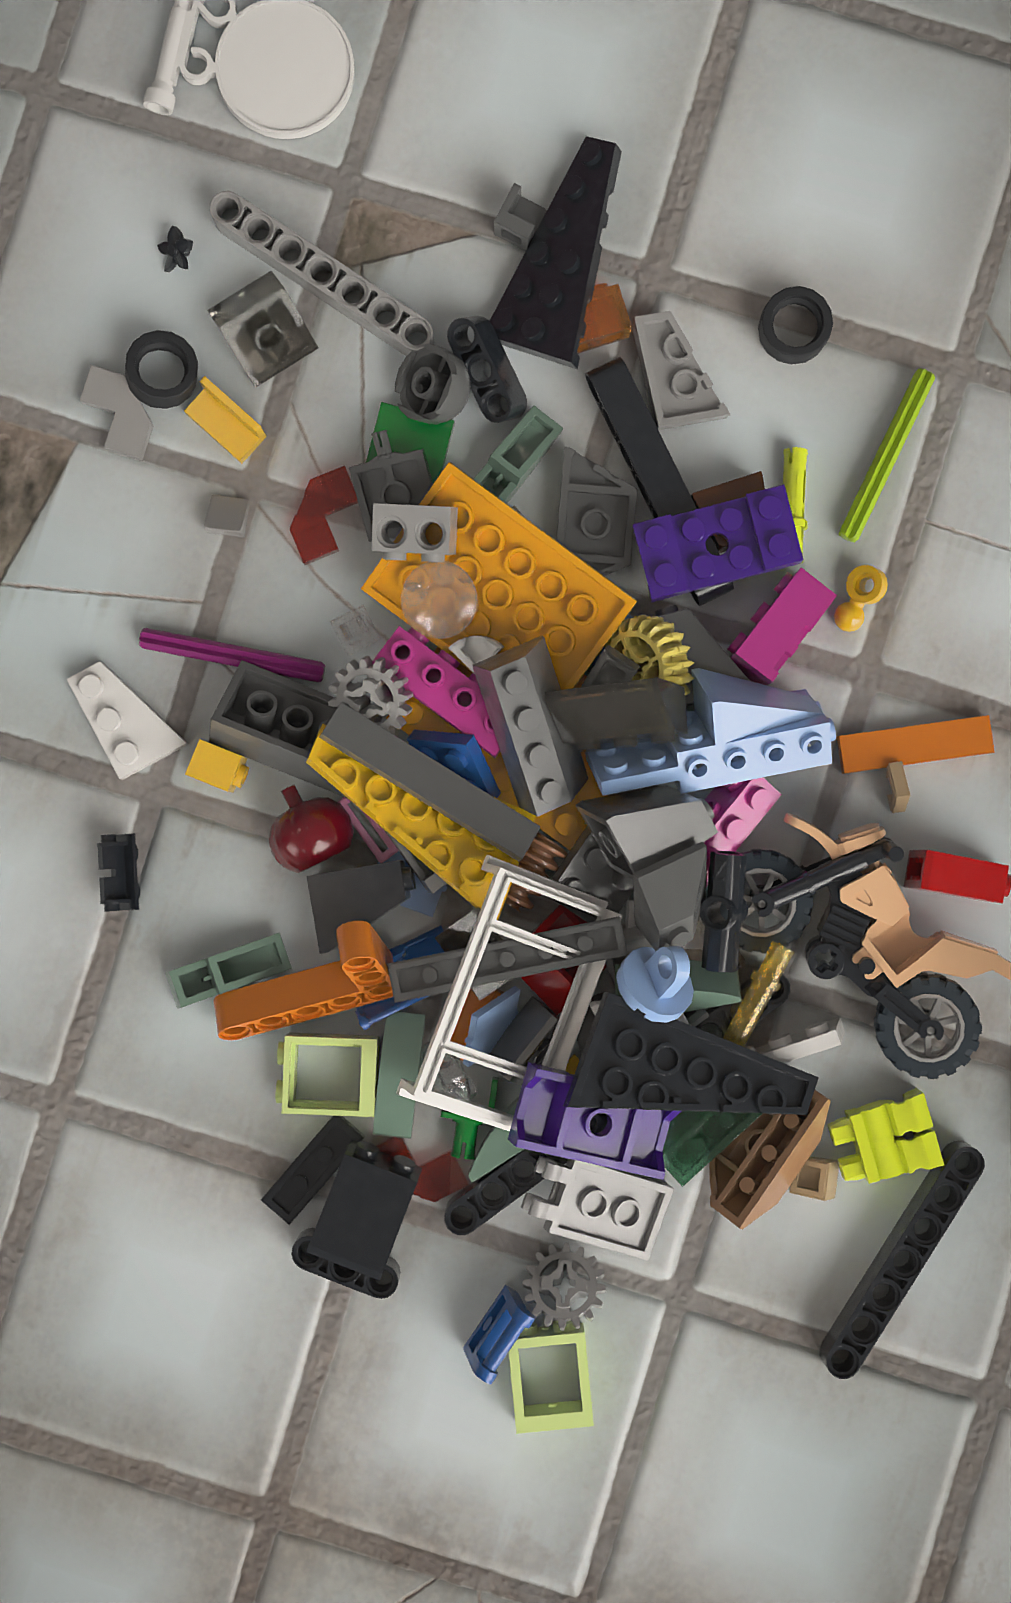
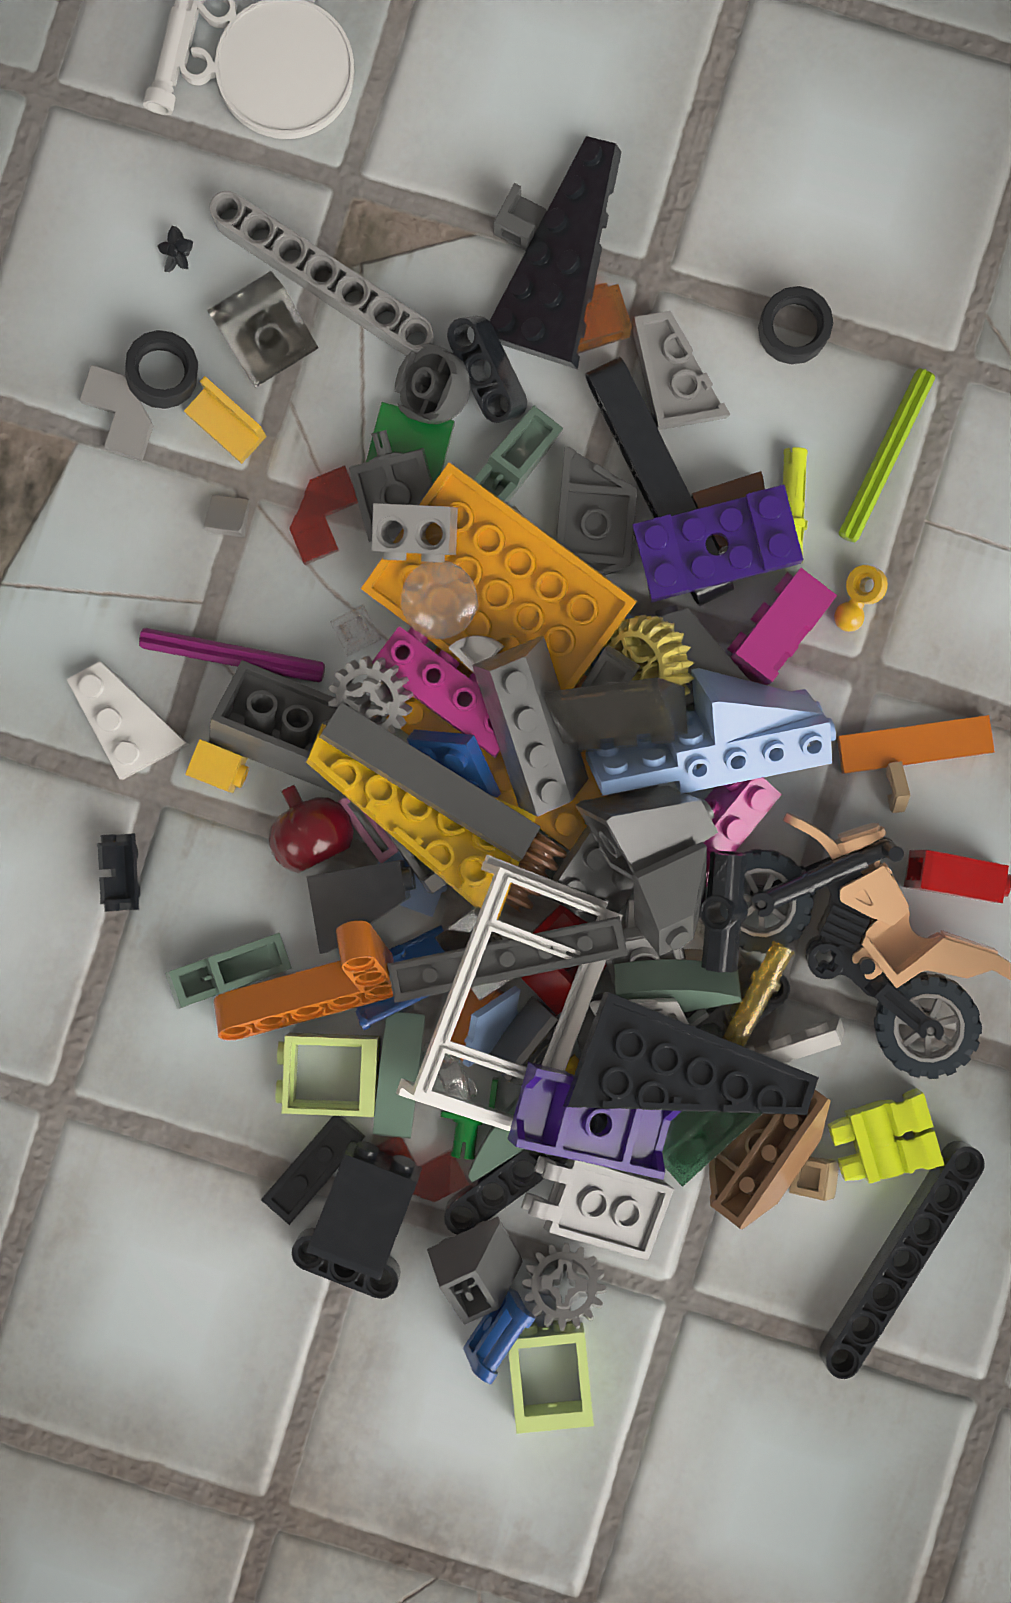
light blue tile [616,946,694,1023] -> none
none -> dark grey slope [427,1216,523,1325]

